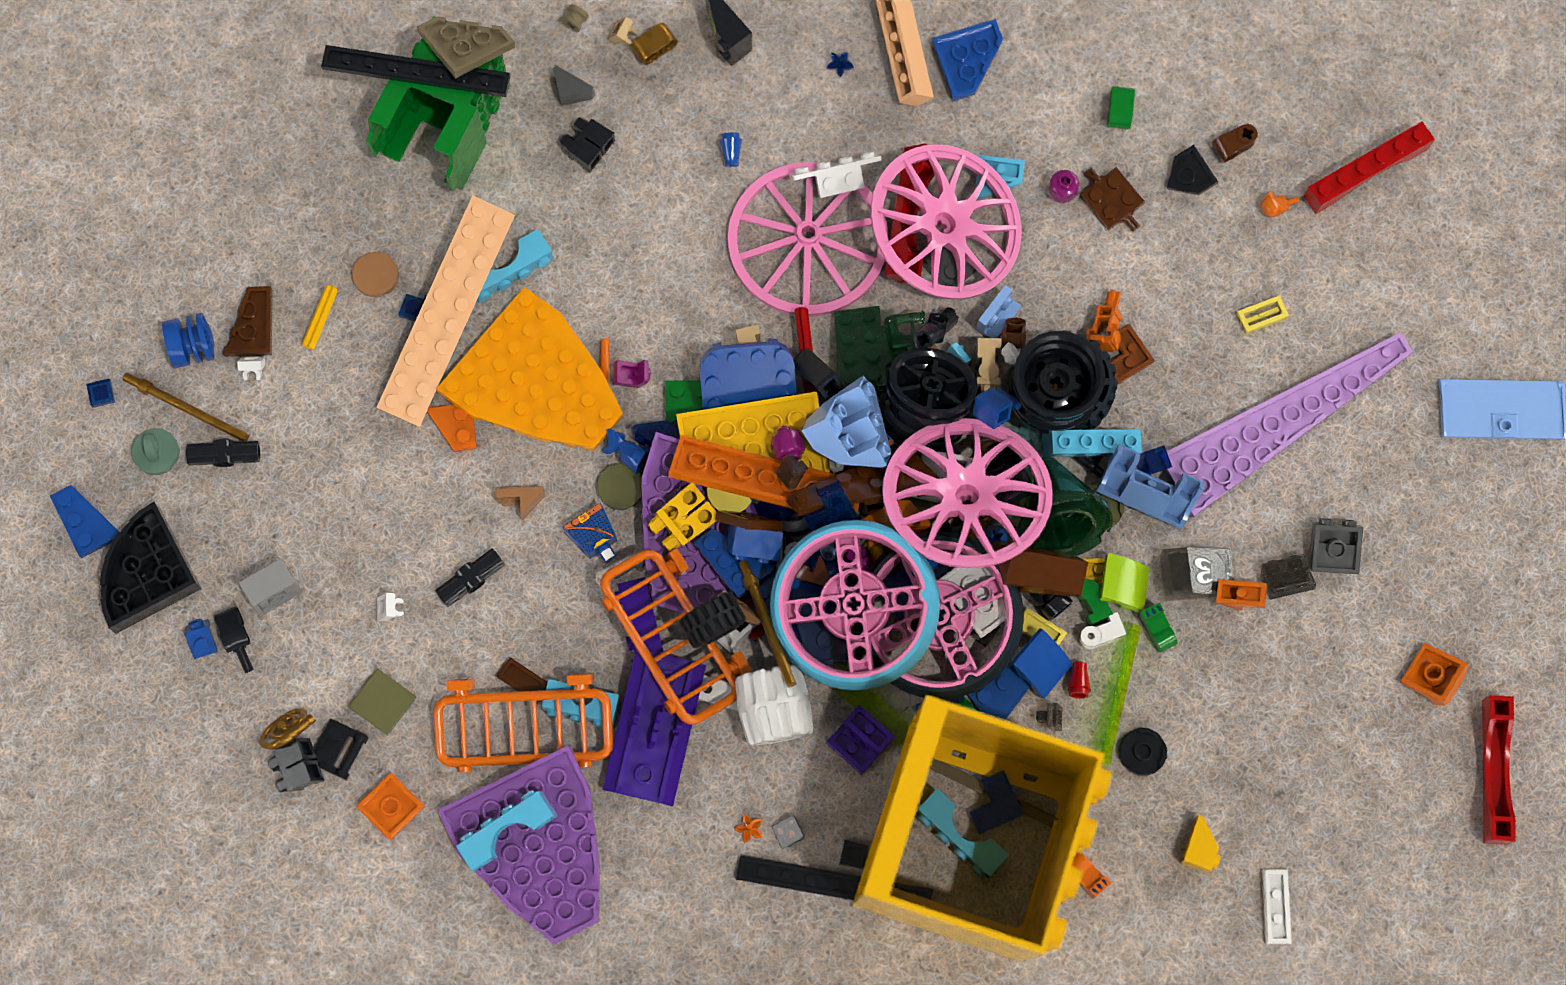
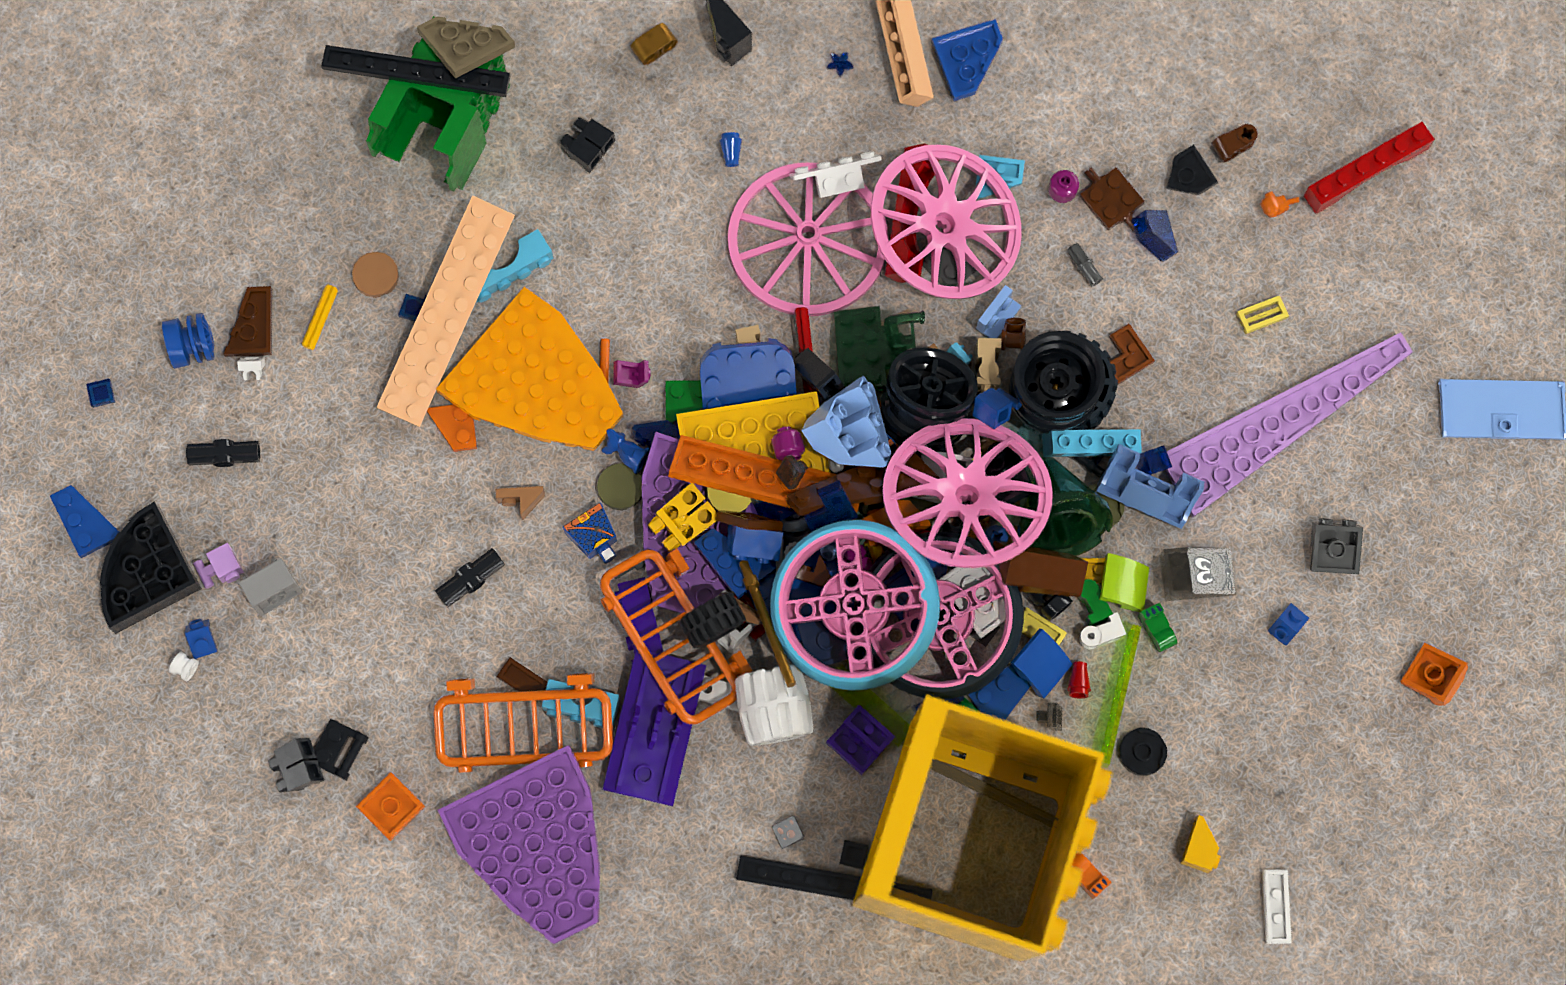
pearl gold bar [123,373,250,442] -> none
sand green tile [131,428,180,475] -> none
black beam [214,606,254,673] -> none
pearl gold piece [259,708,316,750] -> none
olive tile [349,669,417,736] -> none
white tile [377,593,404,621] -> none
medium azure arch [456,790,558,871] -> none
dark grey slope [553,65,595,106] -> none
dark tan wheel [560,4,589,32] -> none
tan tile [607,17,638,45] -> none
orange plant [734,814,762,843] -> none
black piece [913,307,959,348] -> none
medium azure arch [917,788,1009,879] -> none
tile [970,770,1024,834] -> none
white piece [1001,342,1019,364] -> none
orange piece [1086,289,1122,352] -> none
green beam [1107,86,1135,130] -> none
orange slope [1216,579,1267,611] -> none
clear smoke bracket [1260,553,1316,600] -> none
red arch [1482,695,1516,845] -> none
none -> white wheel [169,651,199,681]
none -> lavender brick [193,543,244,589]
none -> dark grey axle [1067,243,1103,287]
none -> clear blue slope [1132,210,1178,261]
none -> blue bracket [1268,603,1309,645]

